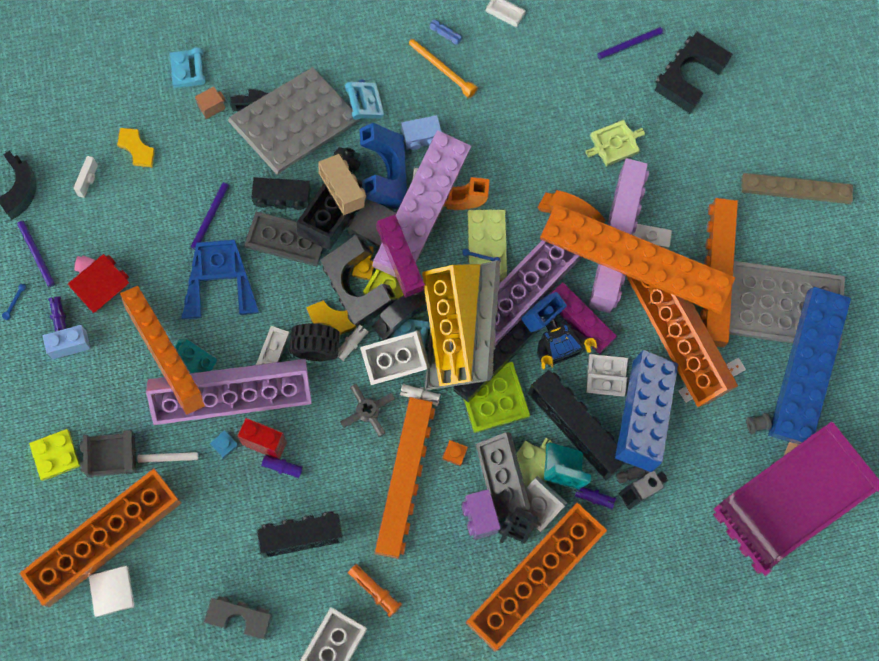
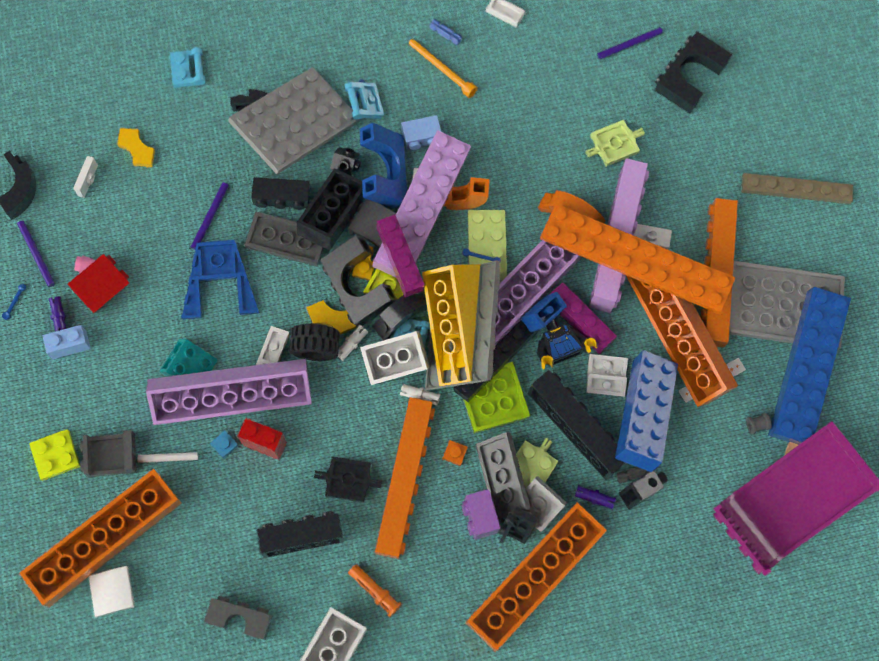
orange brick [120,286,205,415] -> none
nougat brick [195,87,226,119] -> none
dark purple pin [261,454,303,478] -> none
tan brick [319,154,366,215] -> none
dark grey bar [340,384,395,437] -> none
teal bracket [544,442,591,489] -> none
none -> black plate [314,457,382,503]

